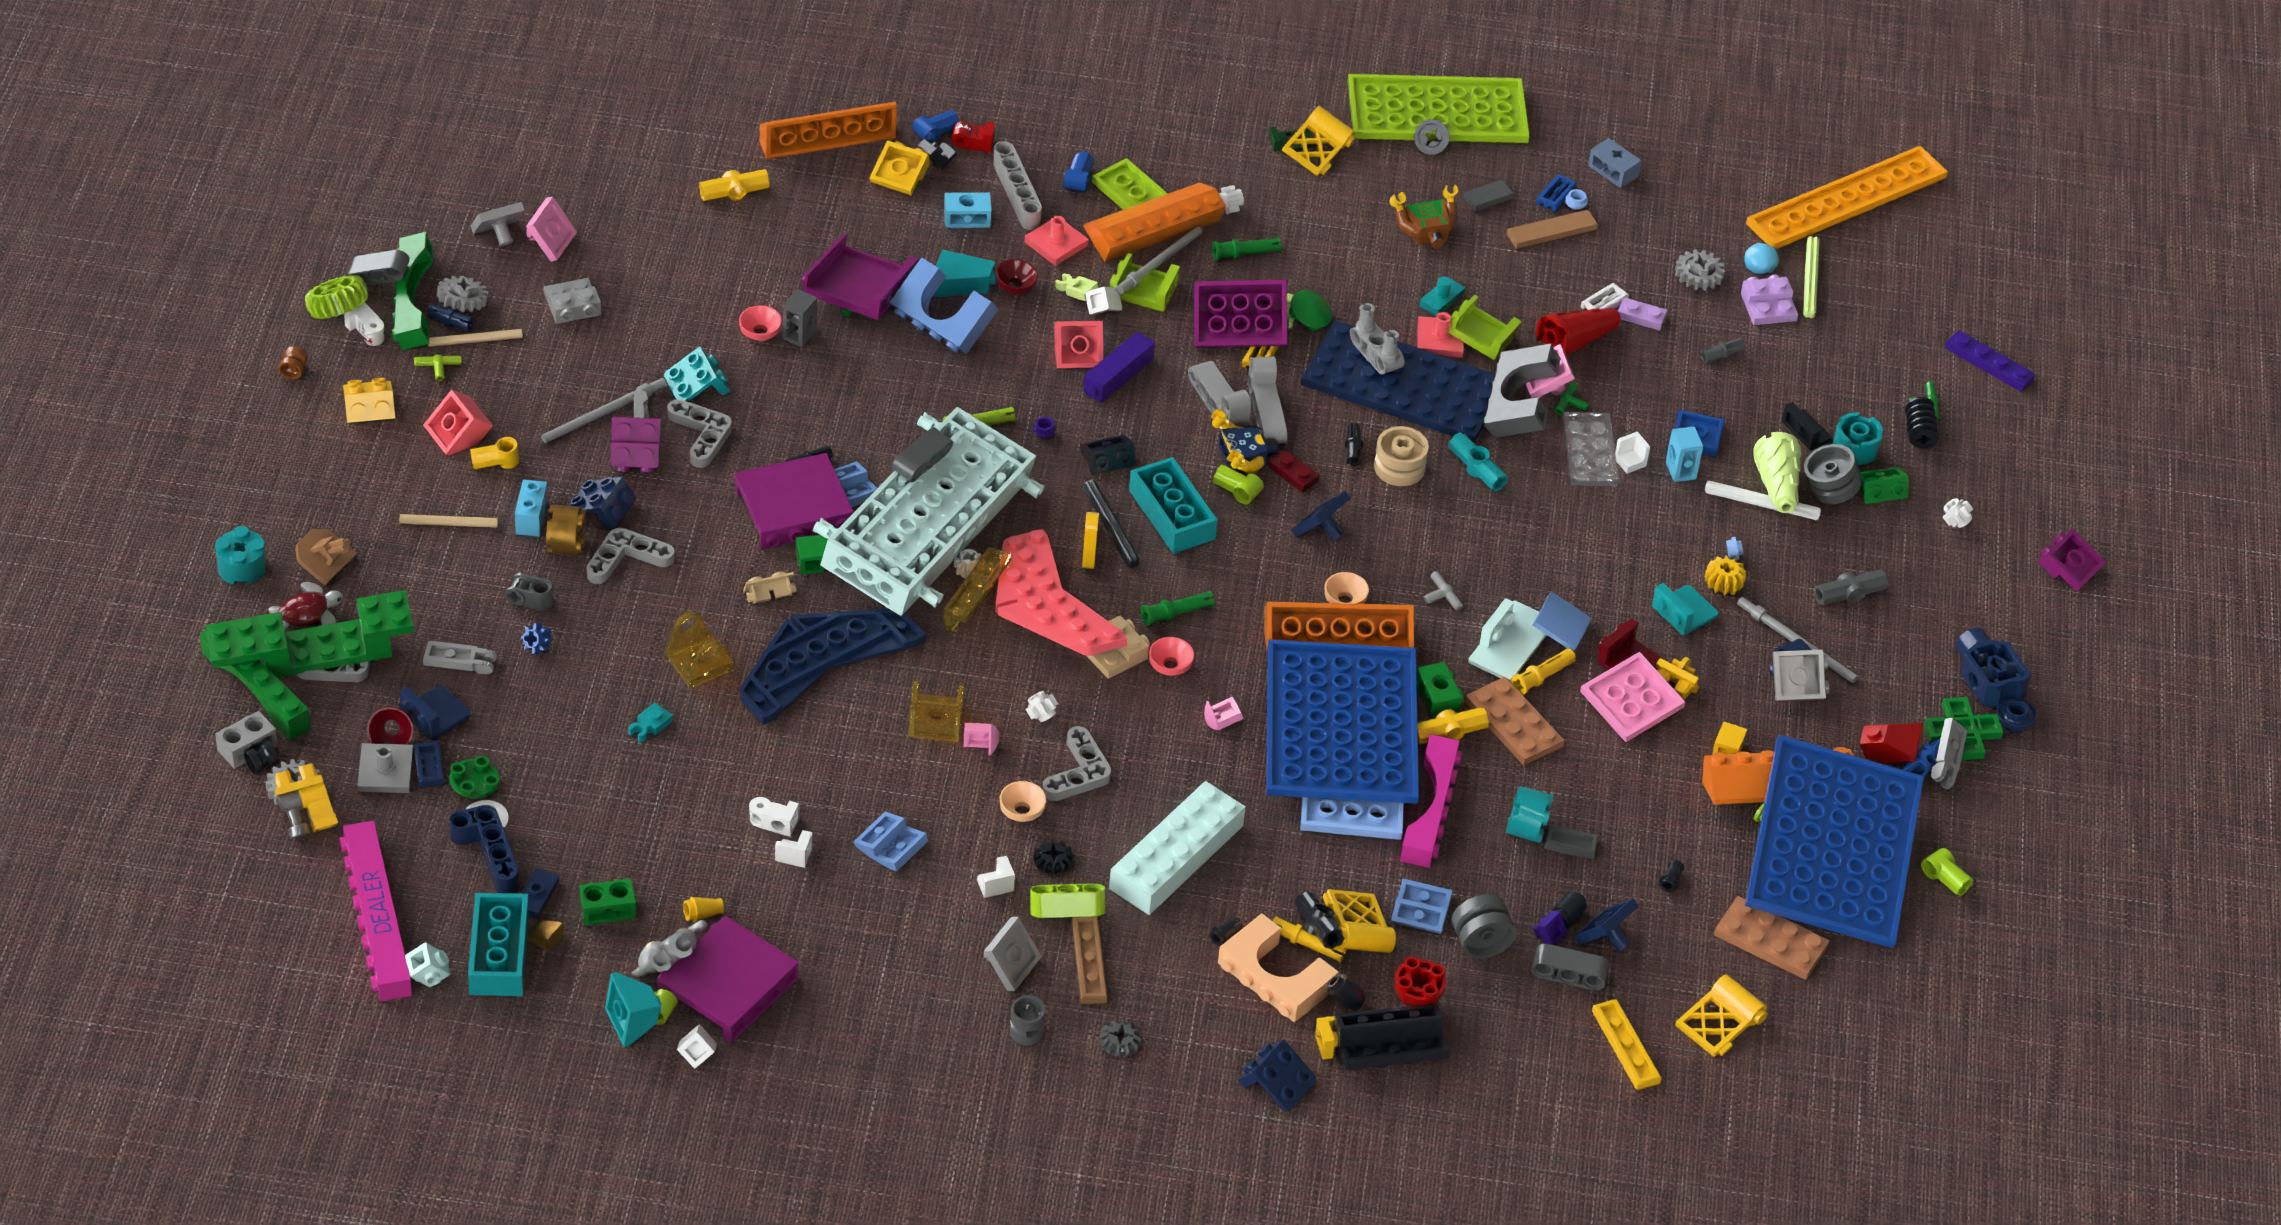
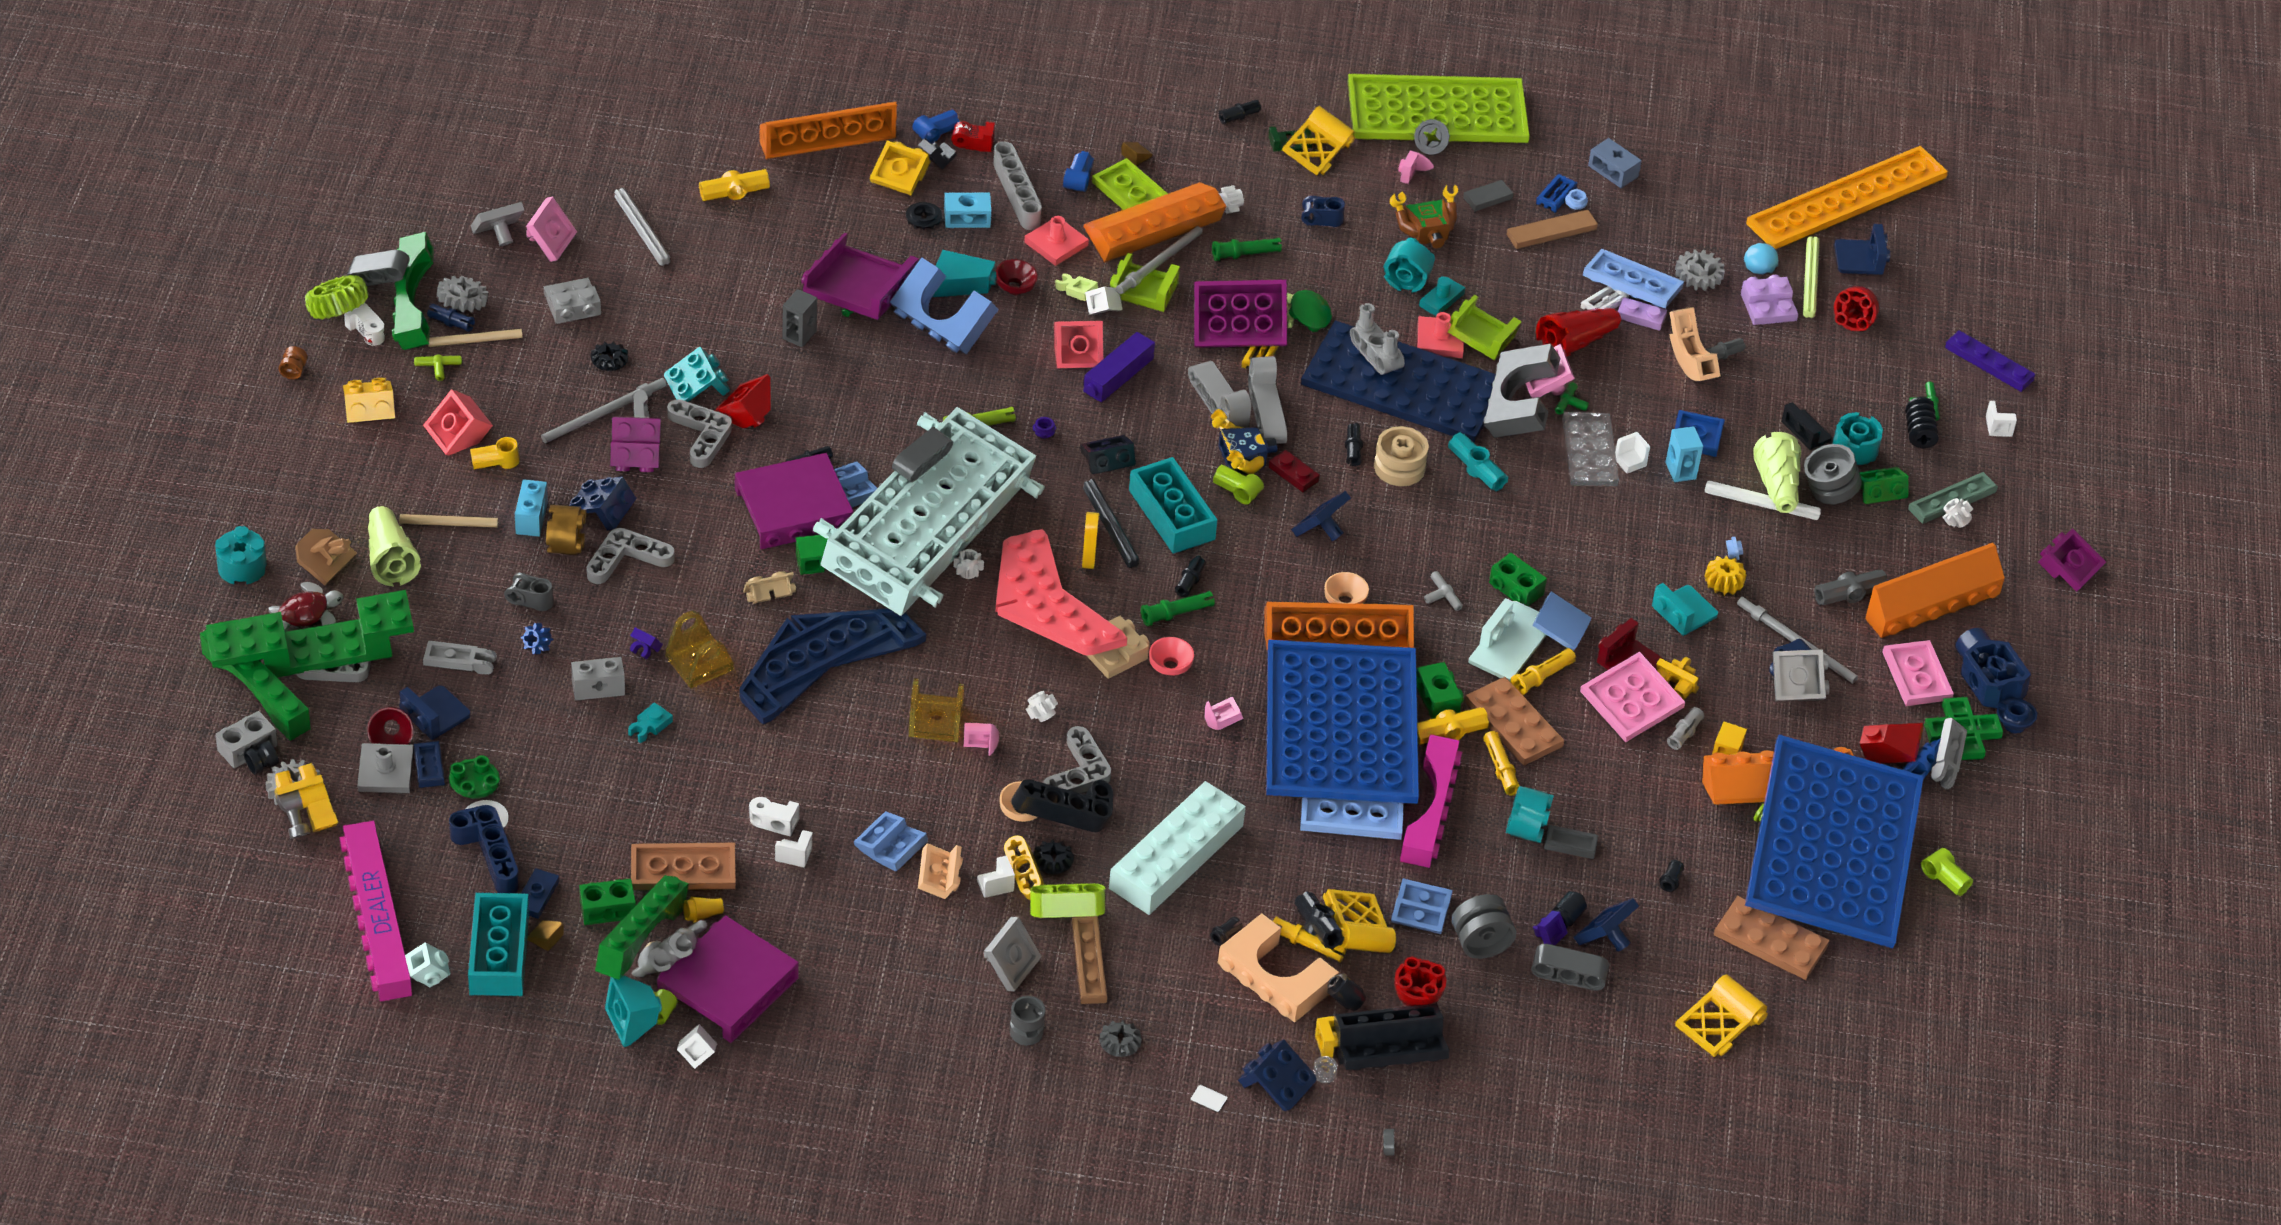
coral piece [739,305,782,342] -> none
clear yellow fence [943,547,1011,632] -> none
yellow tile [1592,999,1661,1090] -> none
none -> yellowish green cone [368,506,421,586]
none -> light grey brick [571,657,625,701]
none -> black gear [591,341,629,371]
none -> green arch [595,875,689,980]
none -> light grey axle [614,188,670,266]
none -> dark purple tile [630,627,663,659]
none -> nougat plate [631,843,735,890]
none -> red slope [714,374,771,429]
none -> black gear [906,202,942,230]
none -> light nougat bracket [918,843,963,899]
none -> yellow beam [1004,836,1045,900]
none -> black beam [1011,779,1113,833]
none -> pearl gold slope [1121,142,1153,166]
none -> black axle [1175,555,1206,597]
none -> white sticker [1190,1085,1227,1112]
none -> black axle [1218,99,1262,124]
none -> dark blue piece [1301,196,1345,227]
none -> clear bush [1313,1056,1338,1083]
none -> teal brick [1383,238,1435,292]
none -> dark grey tile [1383,1129,1395,1156]
none -> bright pink plate [1398,150,1434,184]
none -> yellow pin [1483,731,1520,796]
none -> green brick [1489,552,1547,606]
none -> light blue plate [1583,249,1684,309]
none -> light grey pin [1667,707,1704,750]
none -> light nougat arch [1669,307,1720,381]
none -> dark blue bracket [1834,224,1890,275]
none -> red piece [1834,286,1879,331]
none -> orange slope [1865,543,2005,638]
none -> bright pink plate [1882,640,1954,706]
none -> sand green tile [1908,472,1998,524]
none -> white panel [1986,401,2017,437]

